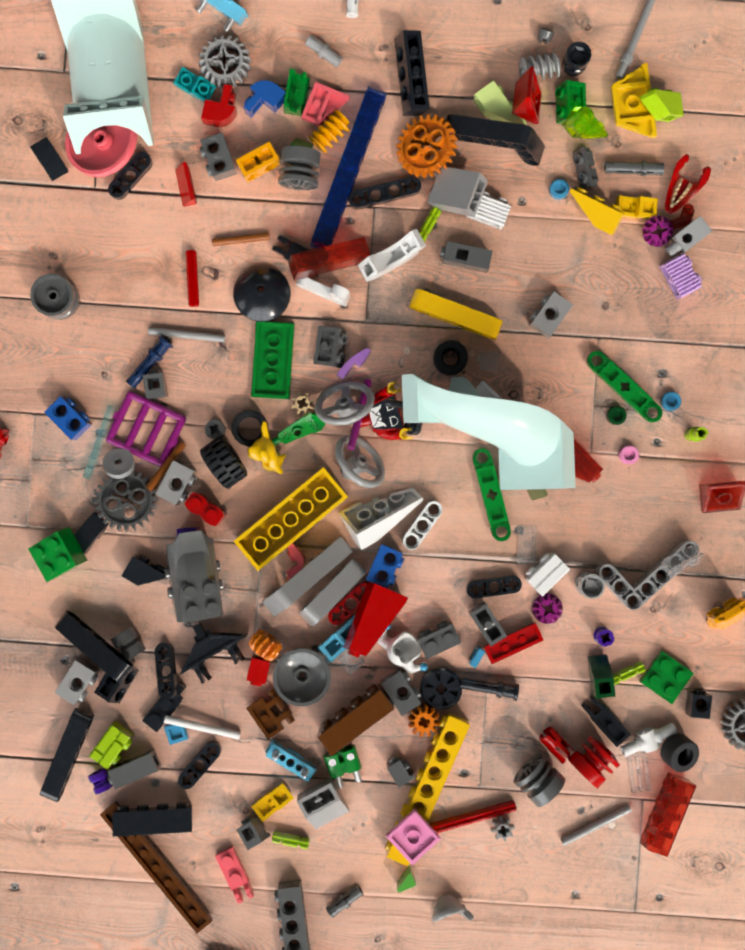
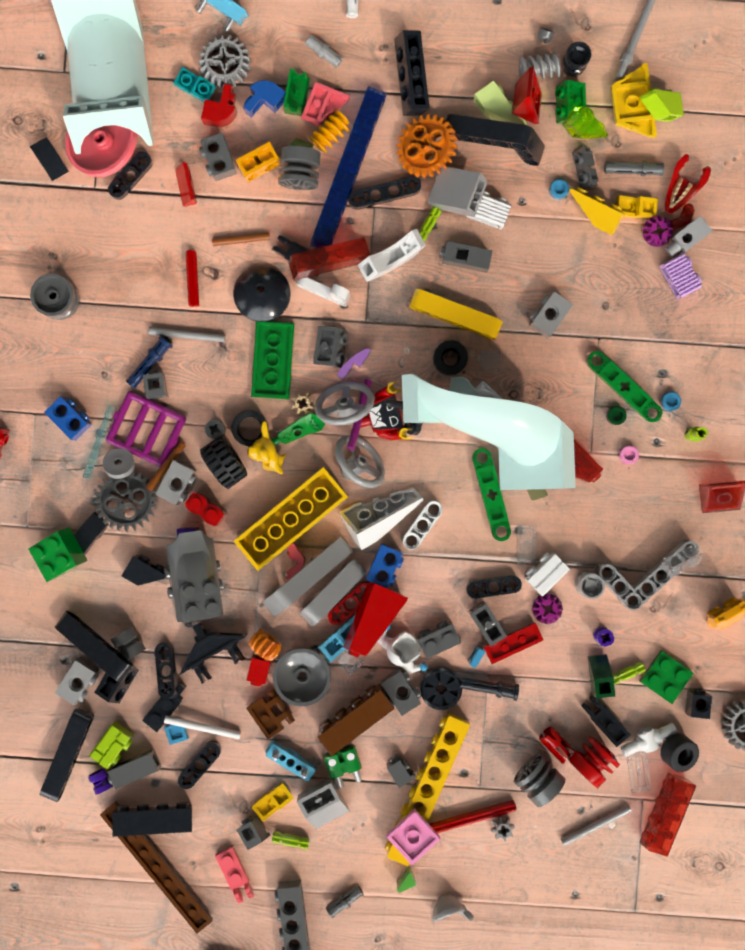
orange gear [407,704,440,737] -> none

